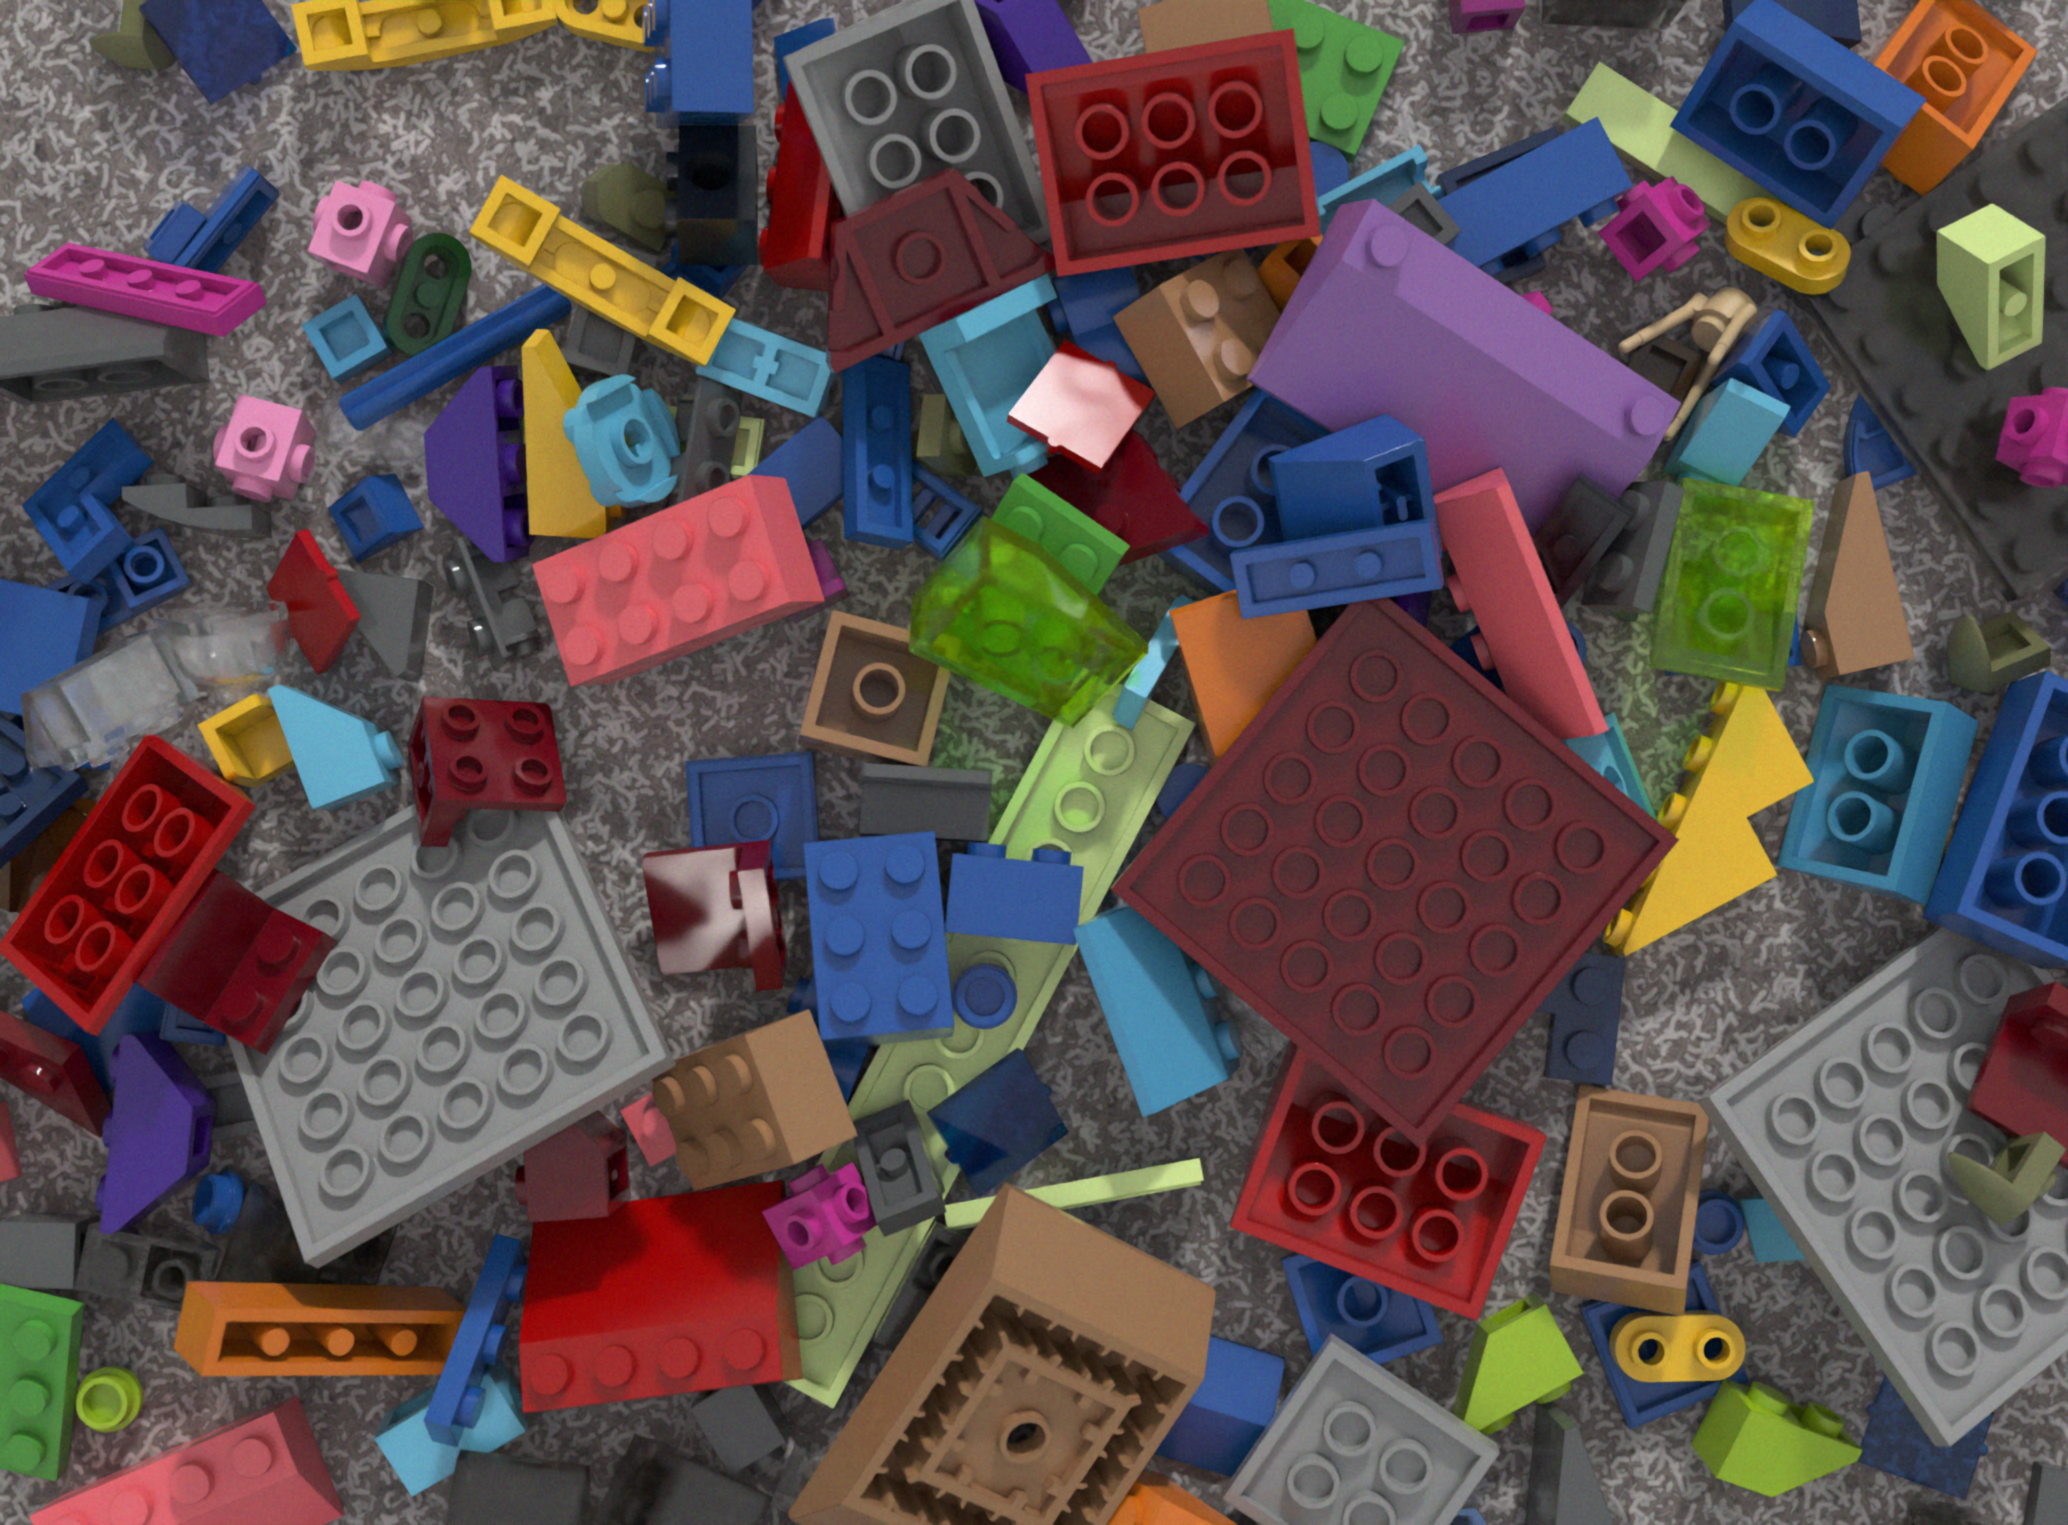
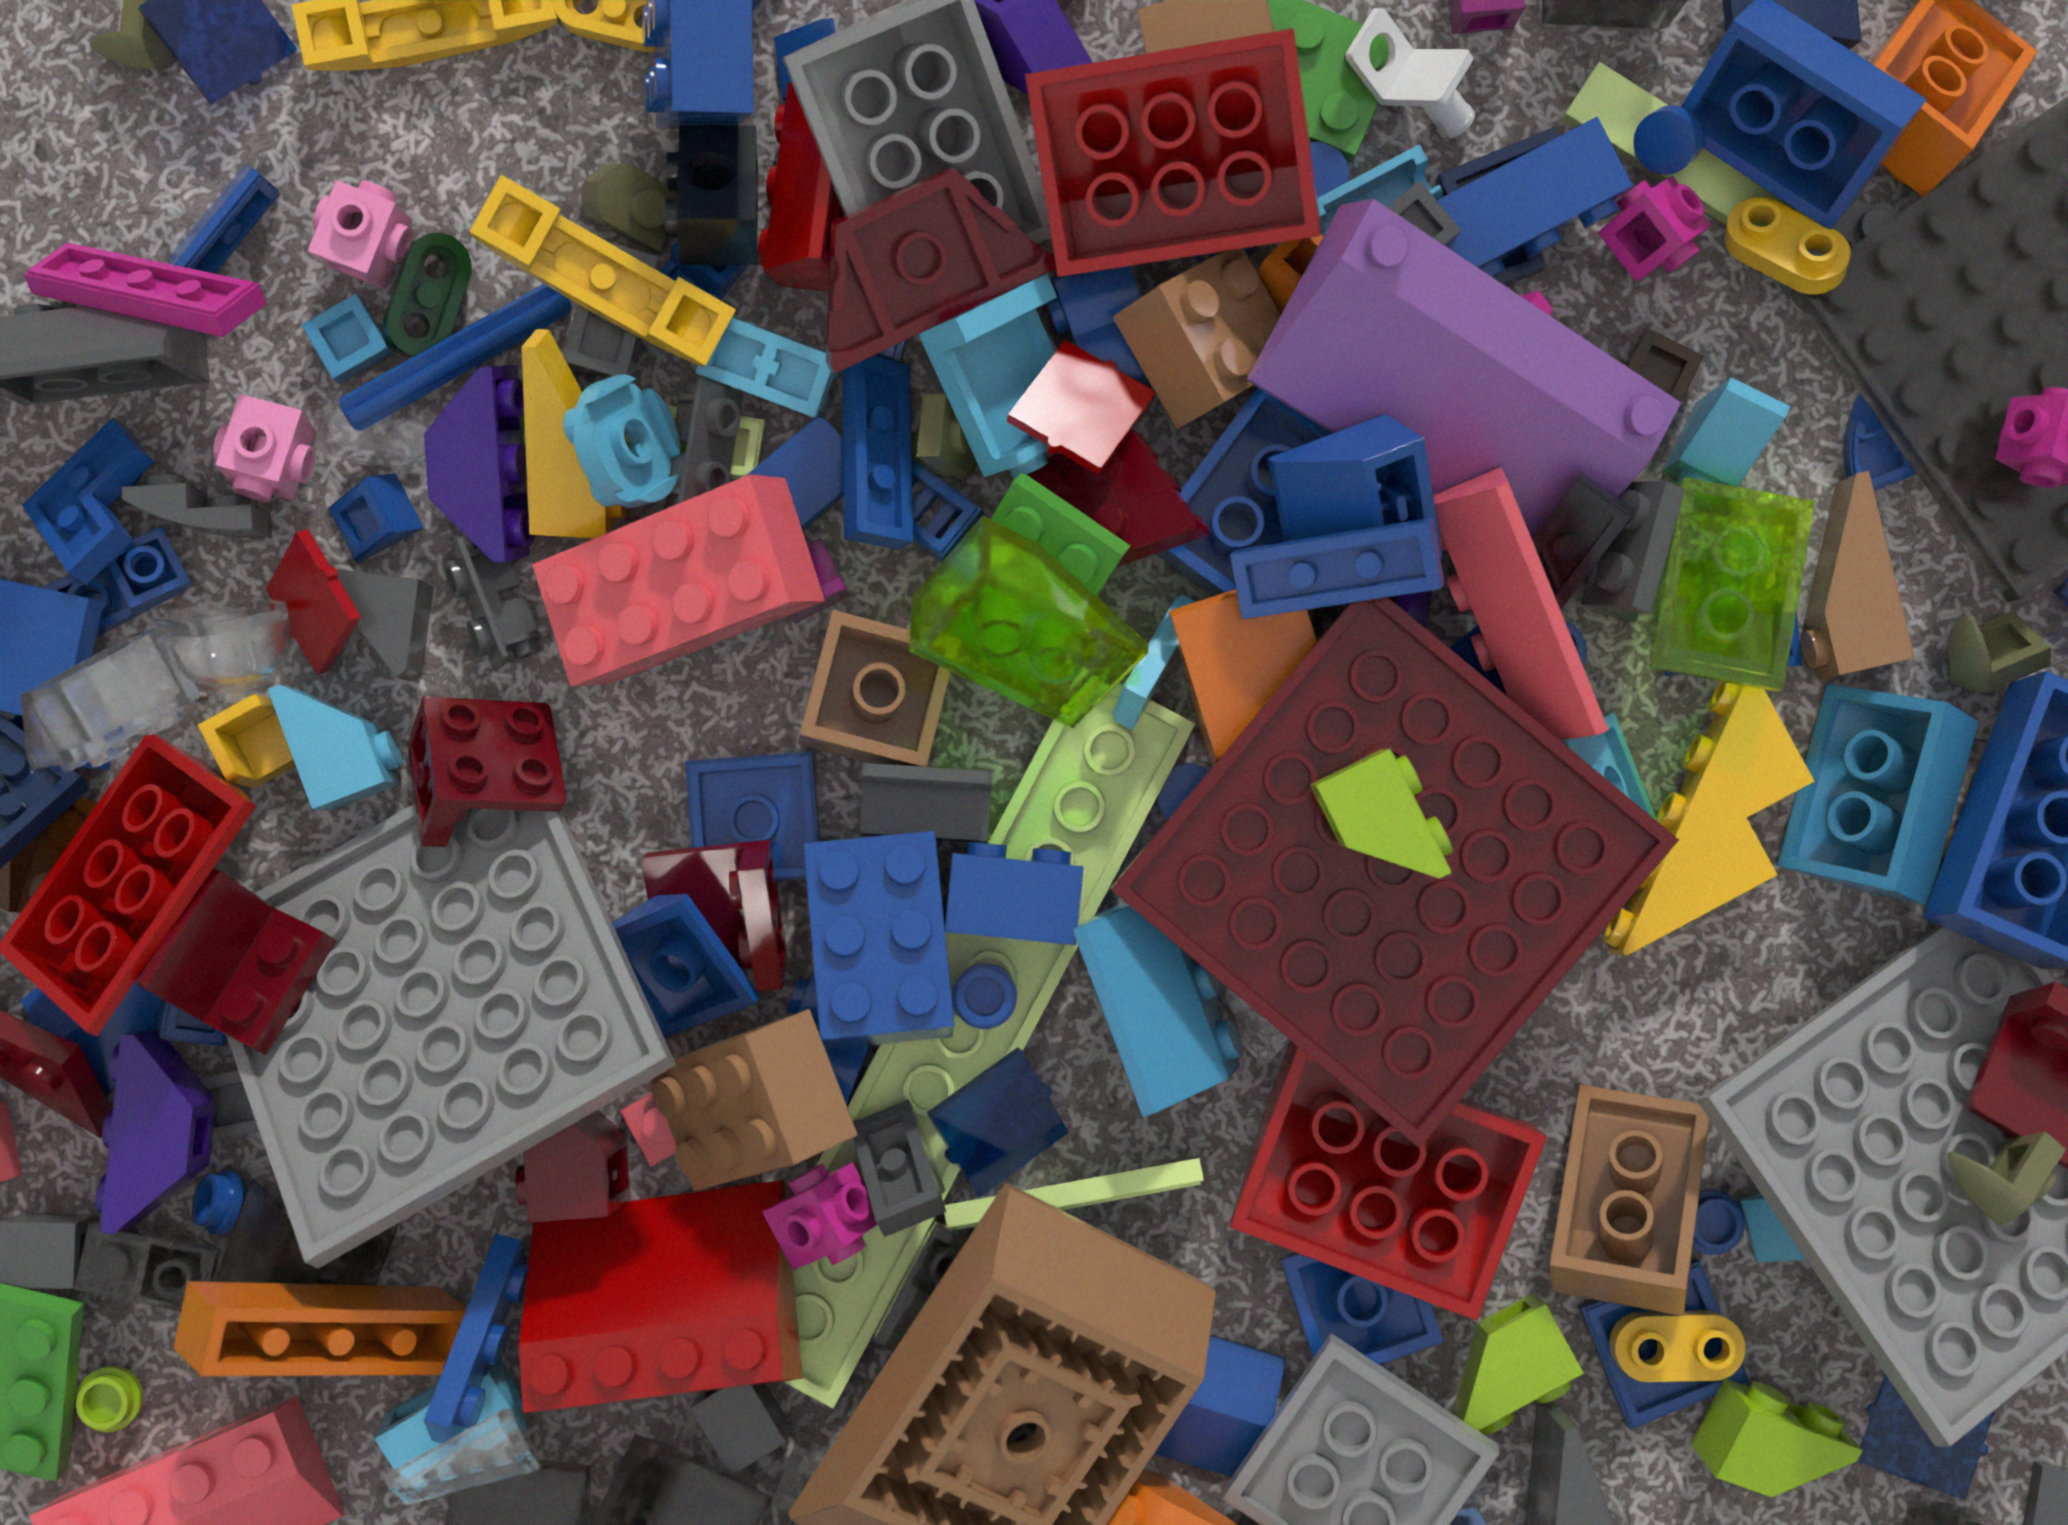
blue tile [143,200,207,264] -> none
dark blue plate [1535,953,1626,1086] -> none
tan plant [1618,287,1758,442] -> none
blue slope [1711,309,1831,438] -> none
yellowish green slope [1937,203,2046,371] -> none
none -> clear slope [384,1408,541,1505]
none -> blue slope [612,894,761,1038]
none -> lime slope [1310,749,1453,879]
none -> white bracket [1346,8,1475,139]
none -> blue tile [1633,105,1703,175]

